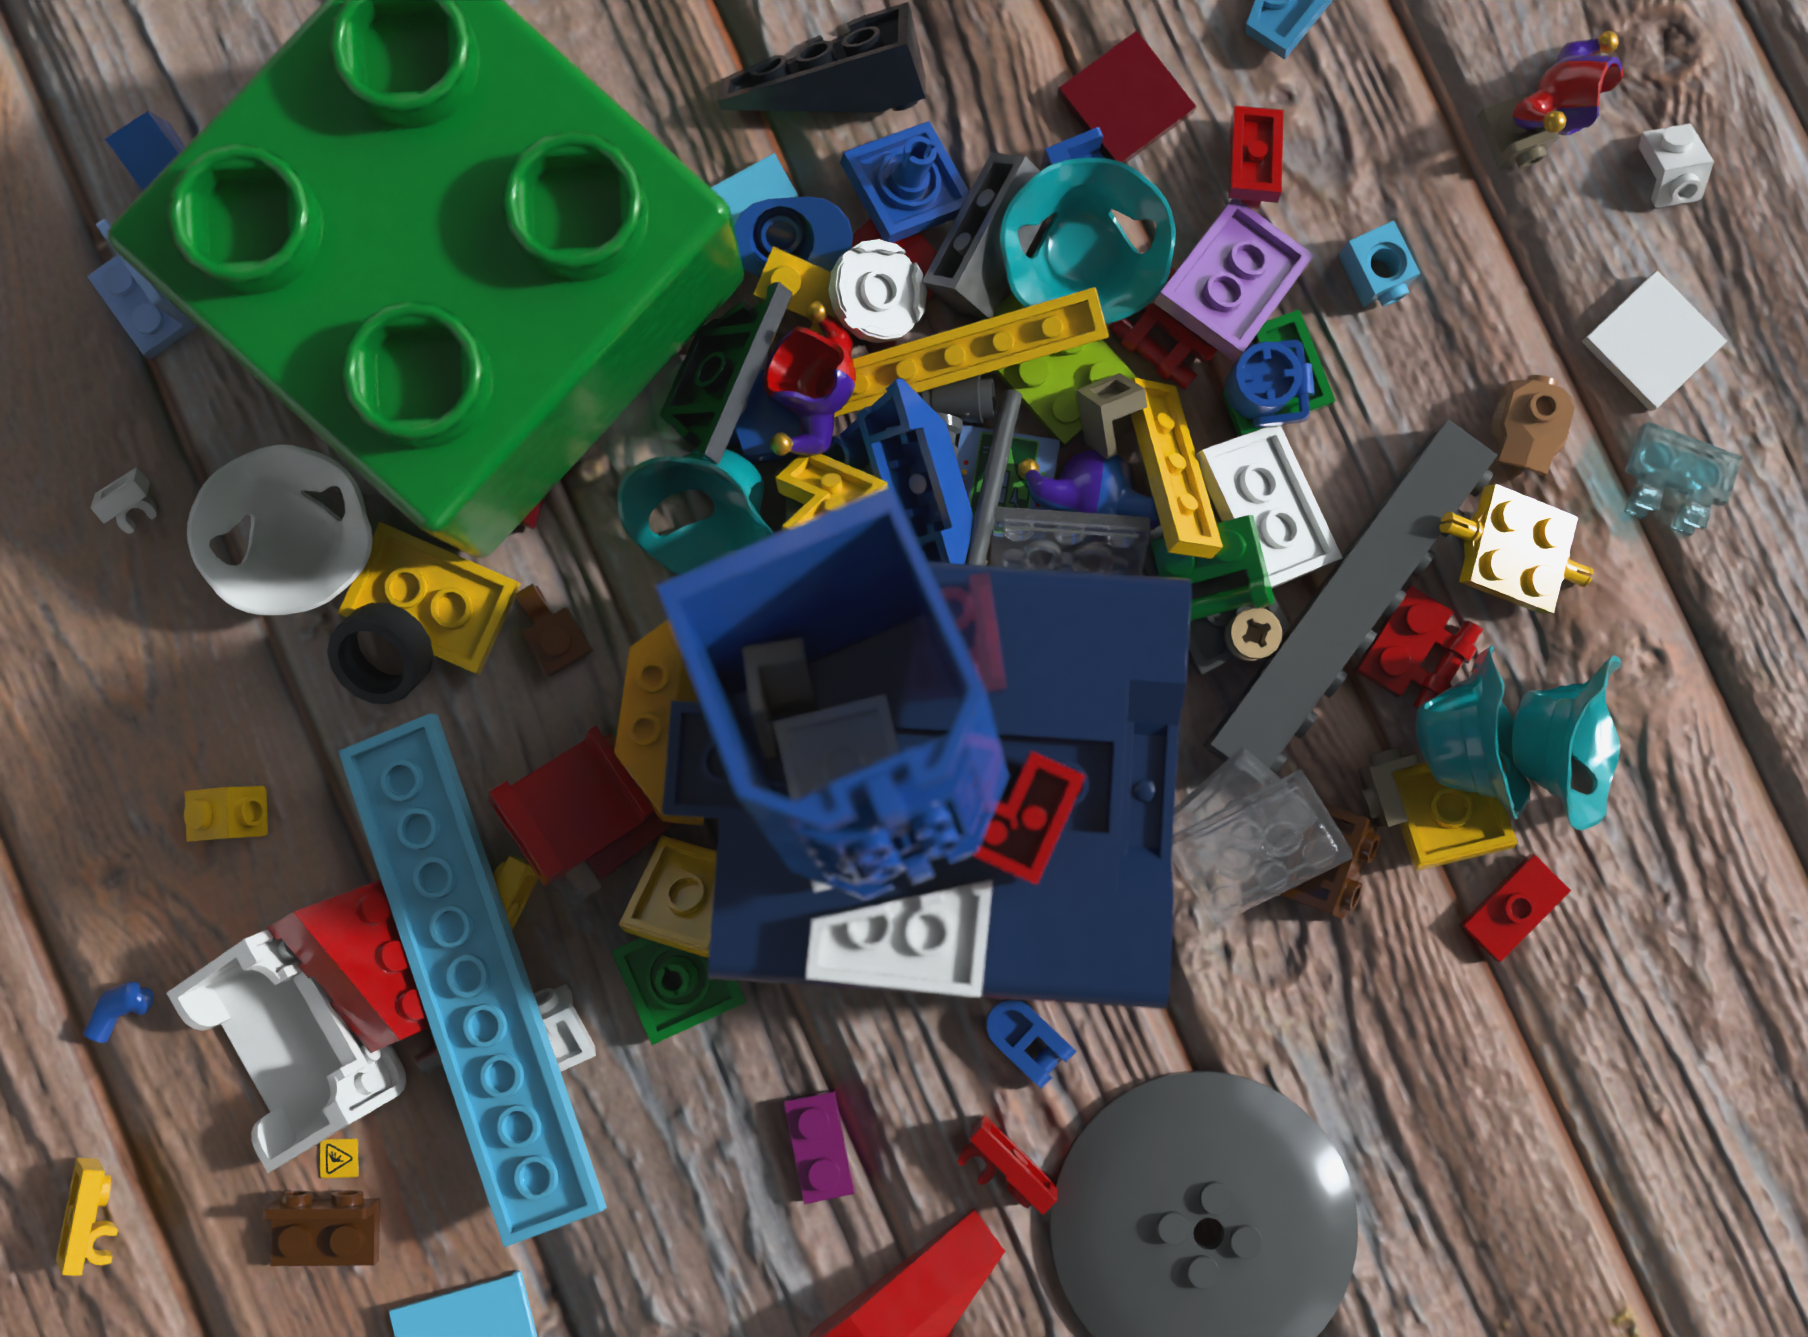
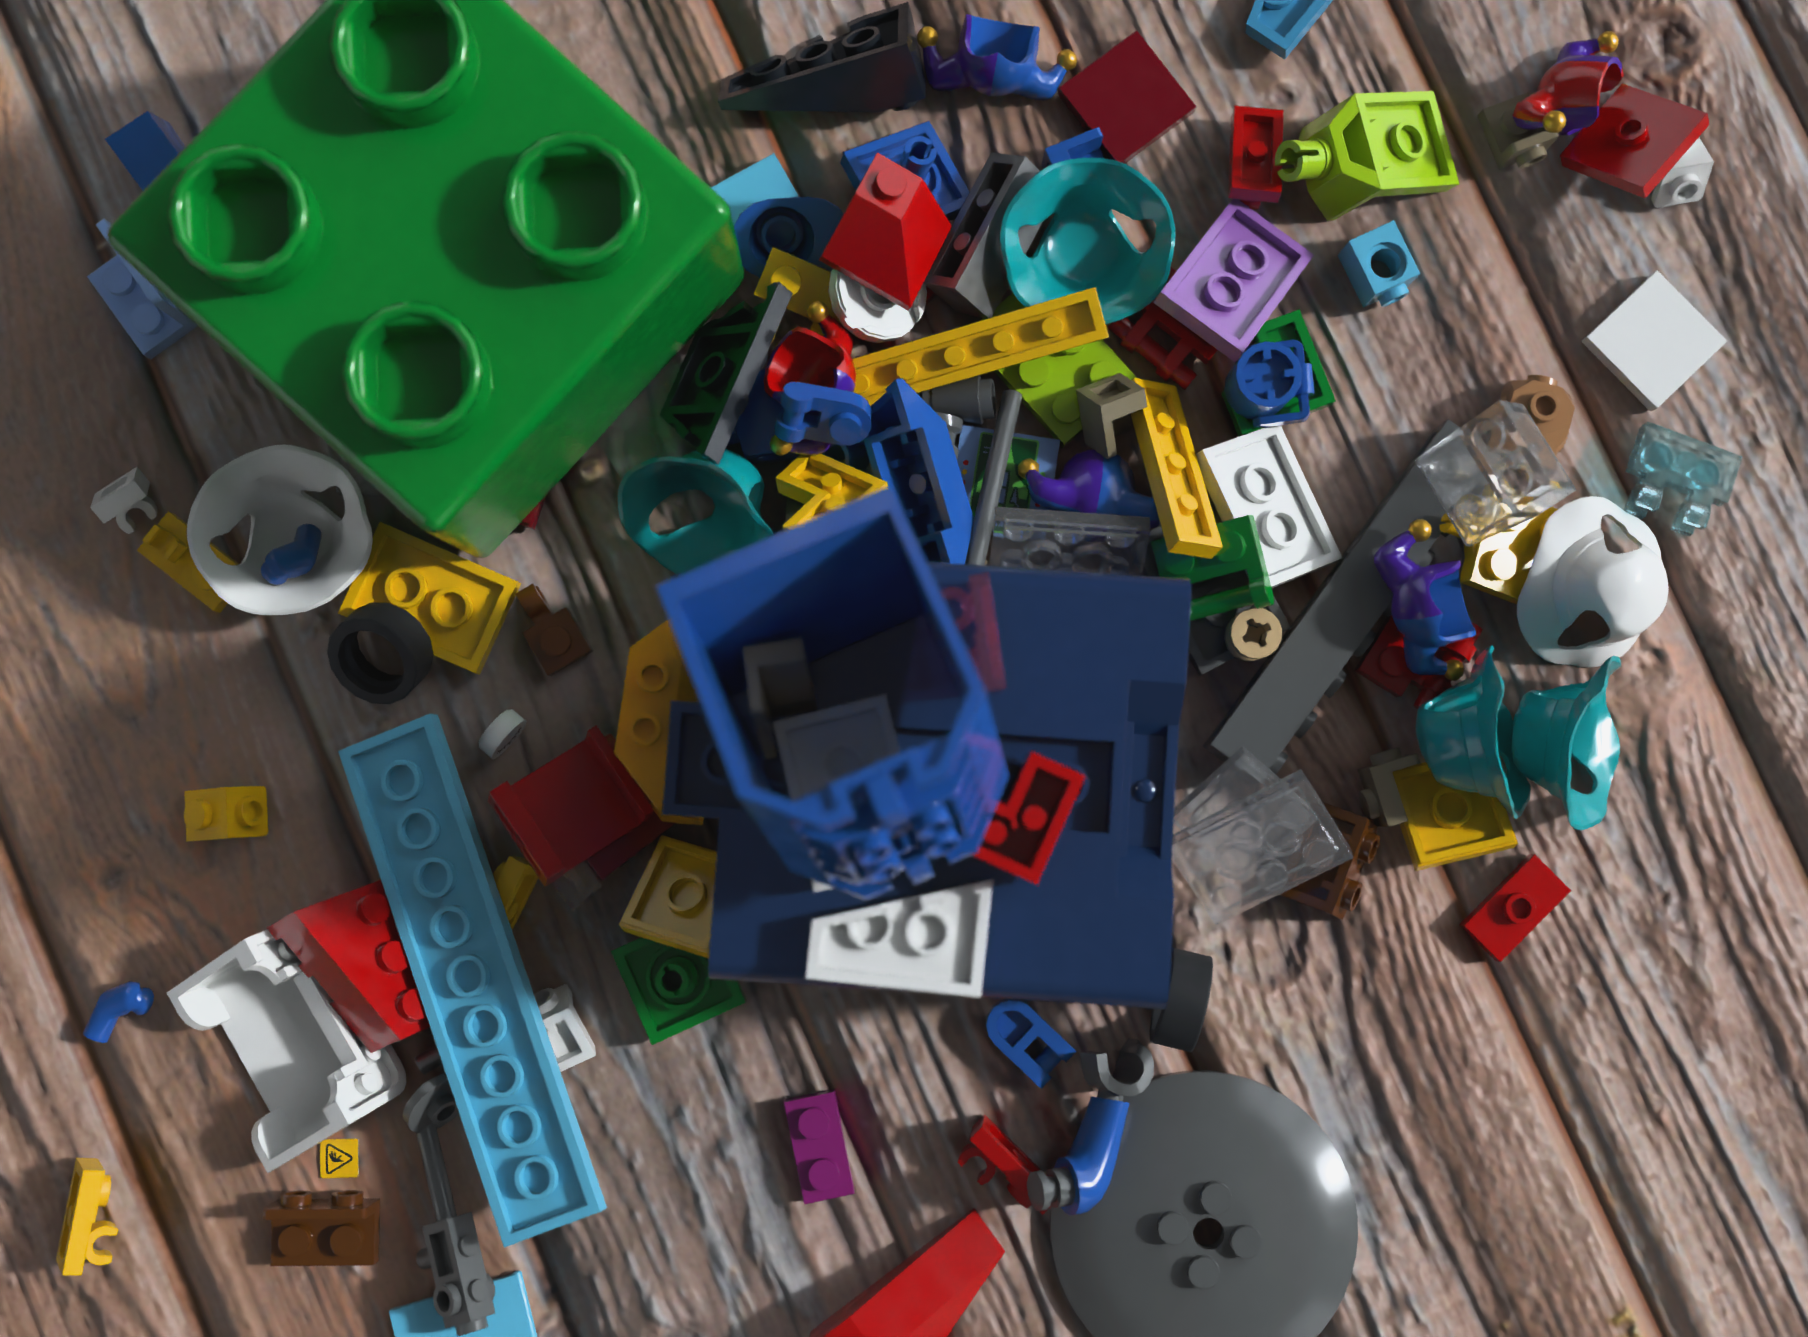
none -> yellow plate [136,511,239,613]
none -> blue arm [261,524,322,585]
none -> dark grey piece [403,1073,495,1336]
none -> white tile [478,709,527,759]
none -> blue plate [774,382,871,445]
none -> red slope [819,152,952,311]
none -> piece [917,14,1077,101]
none -> piece [1027,1038,1154,1216]
none -> black tyre [1150,948,1213,1052]
none -> lime plate [1275,91,1459,221]
none -> piece [1374,519,1477,681]
none -> clear slope [1415,400,1577,546]
none -> white piece [1516,496,1668,668]
none -> red plate [1560,83,1709,199]

